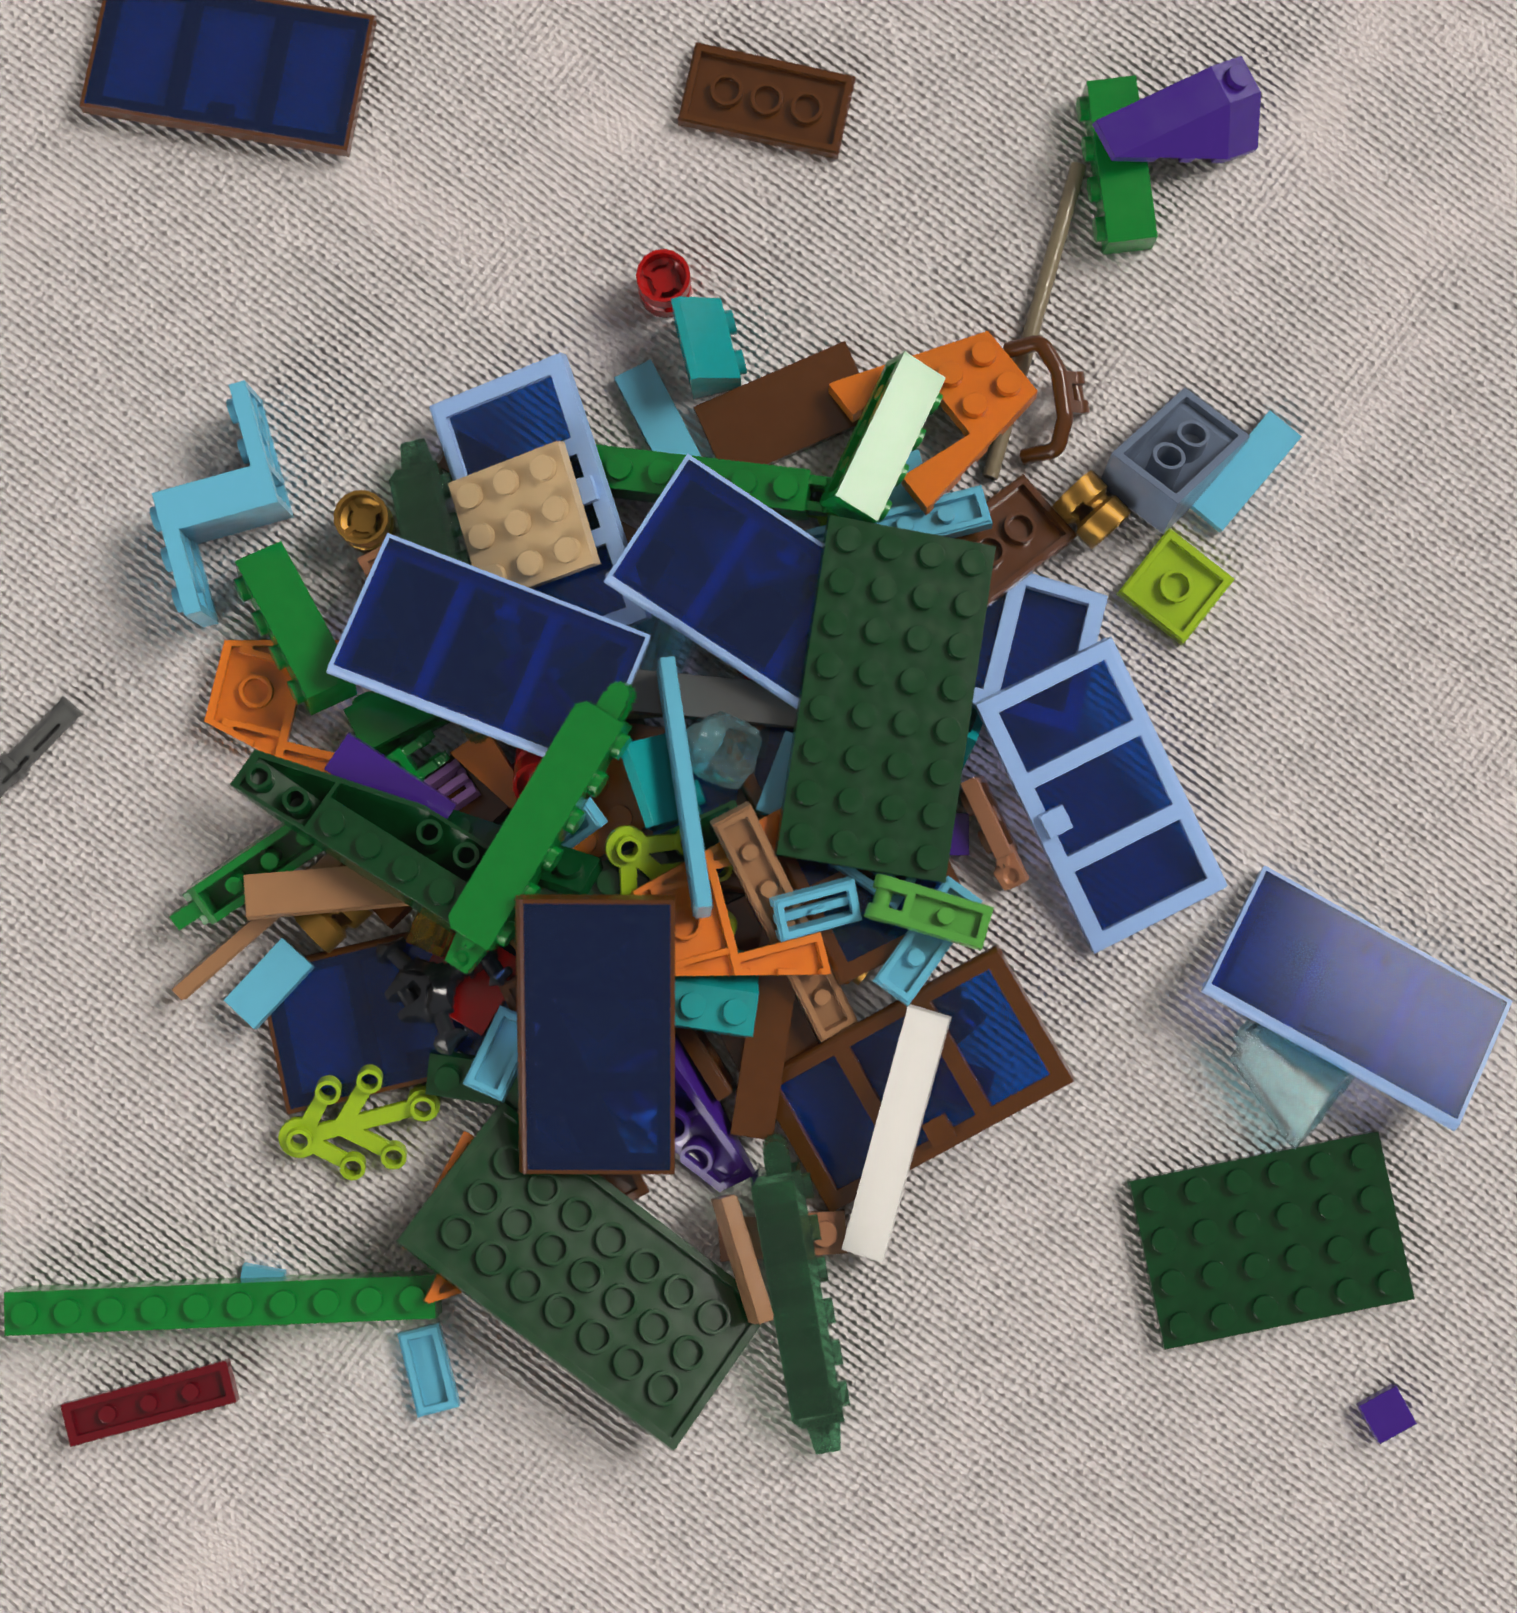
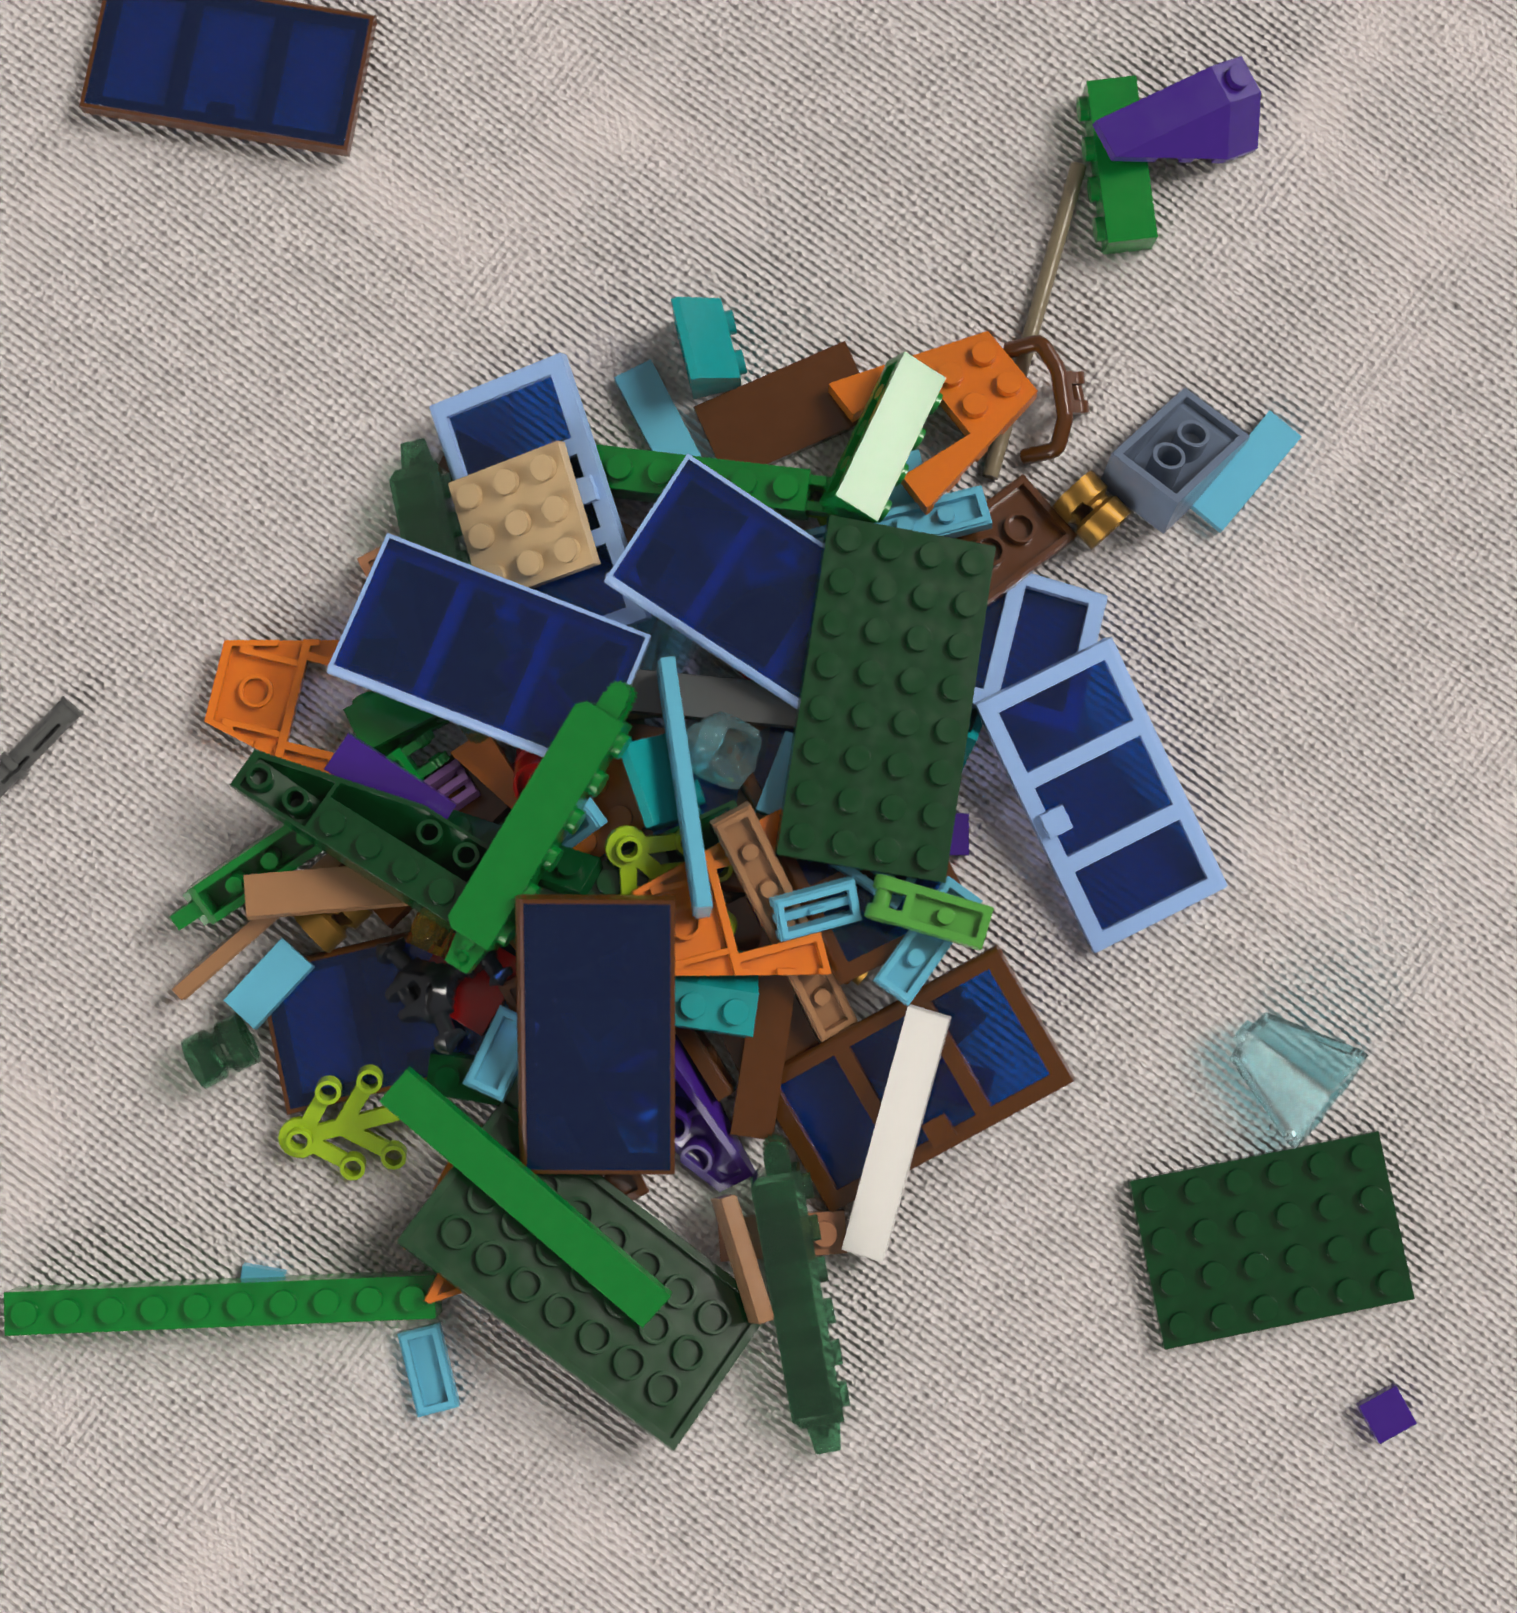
dark red plate [60,1358,240,1447] -> none
medium azure bracket [149,380,294,628] -> none
green brick [233,541,357,716] -> none
pearl gold wheel [334,490,396,554] -> none
red wheel [636,249,692,318] -> none
reddish brown tile [678,42,856,160] -> none
nougat hinge [960,775,1030,891] -> none
lime tile [1116,528,1235,645] -> none
clear blue door [1201,865,1512,1131] -> none
none -> clear green wheel [181,1013,261,1089]
none -> green tile [379,1066,672,1328]

